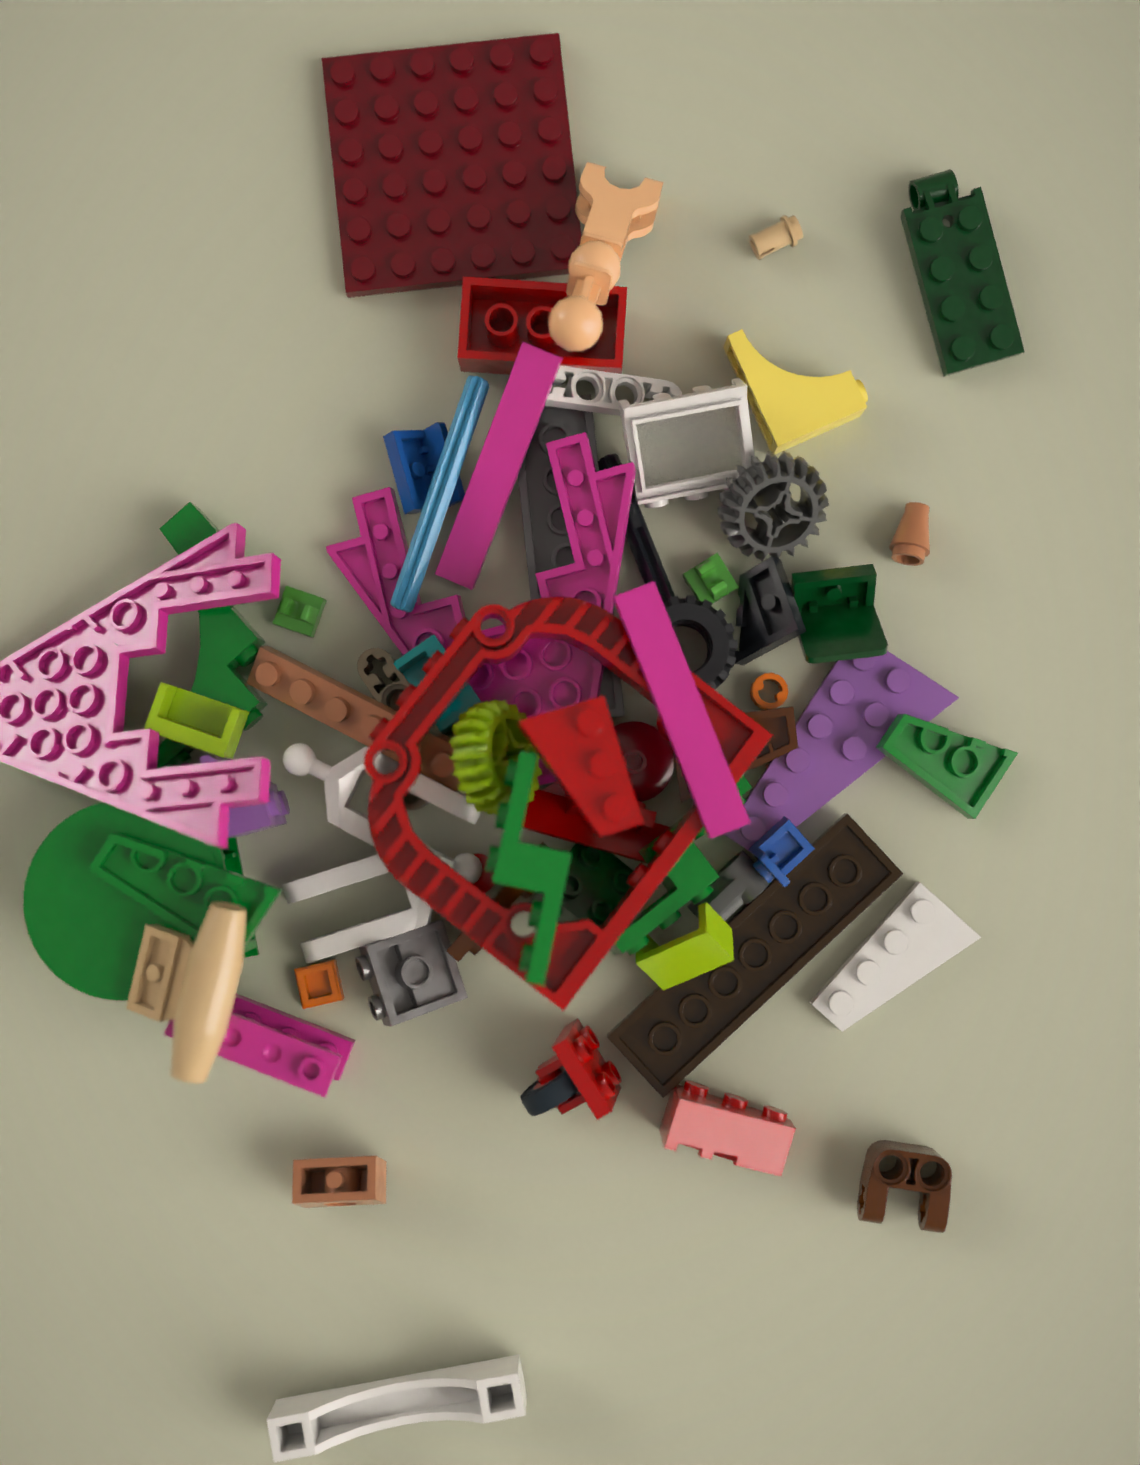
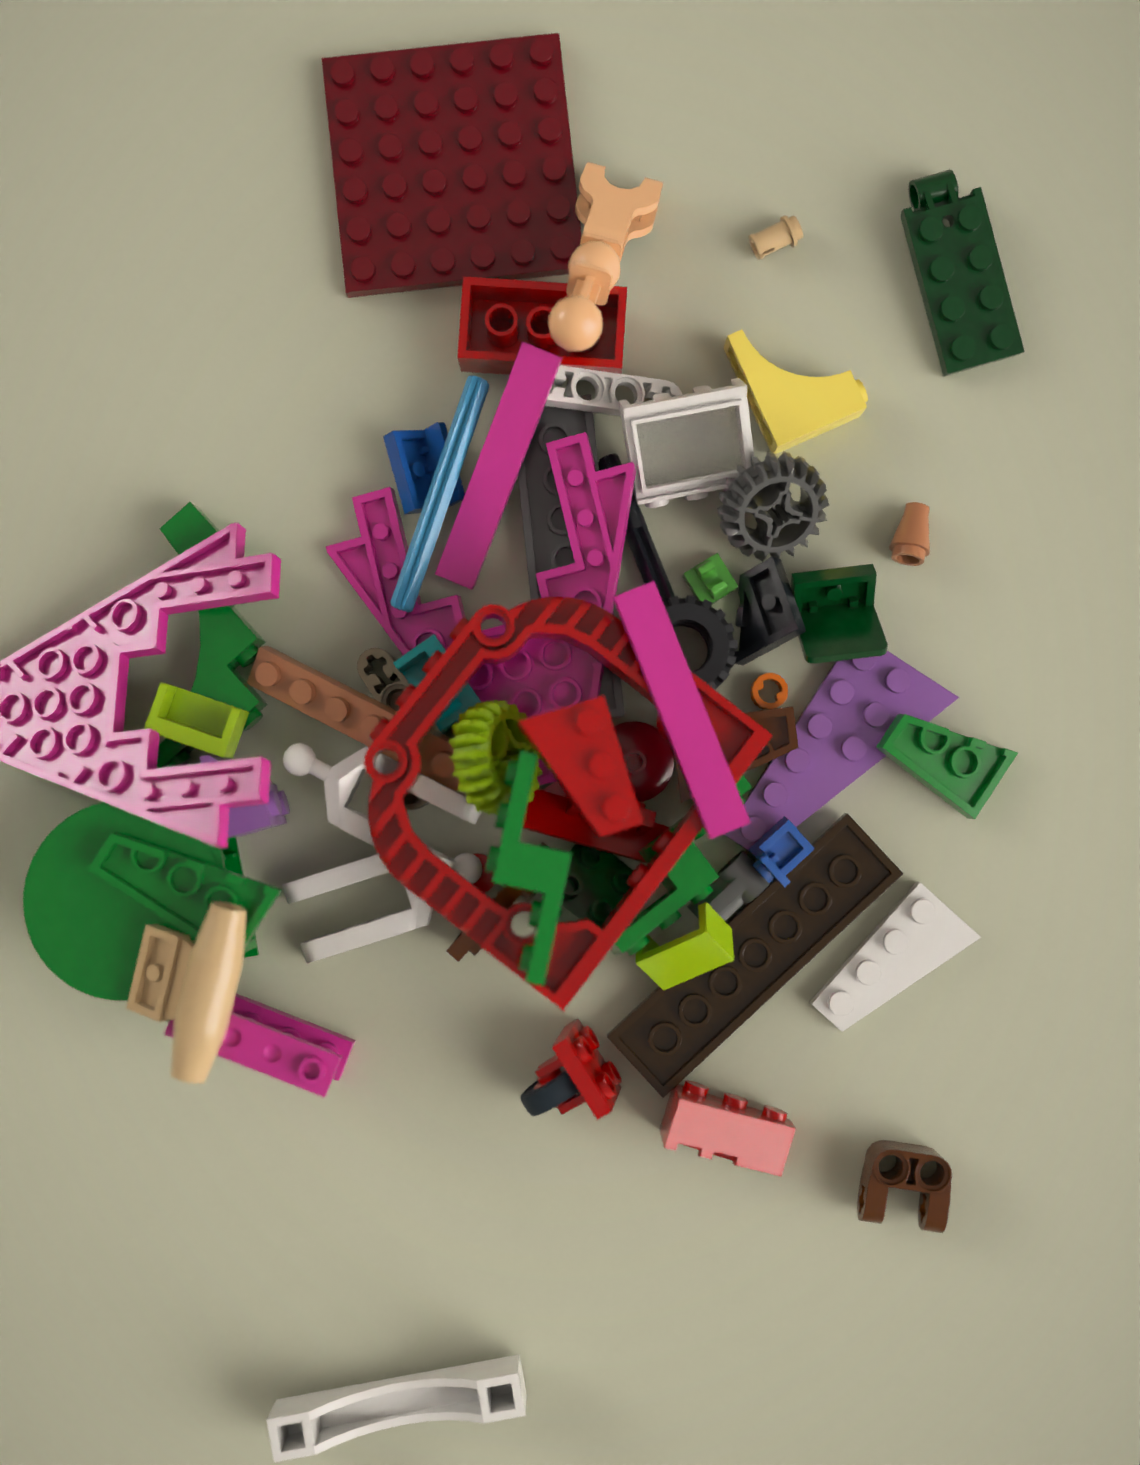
bright green tile [272,586,327,638] -> none
nougat brick [292,1156,387,1208] -> none
orange tile [294,959,345,1009] -> none
flat silver plate [355,920,468,1026] -> none

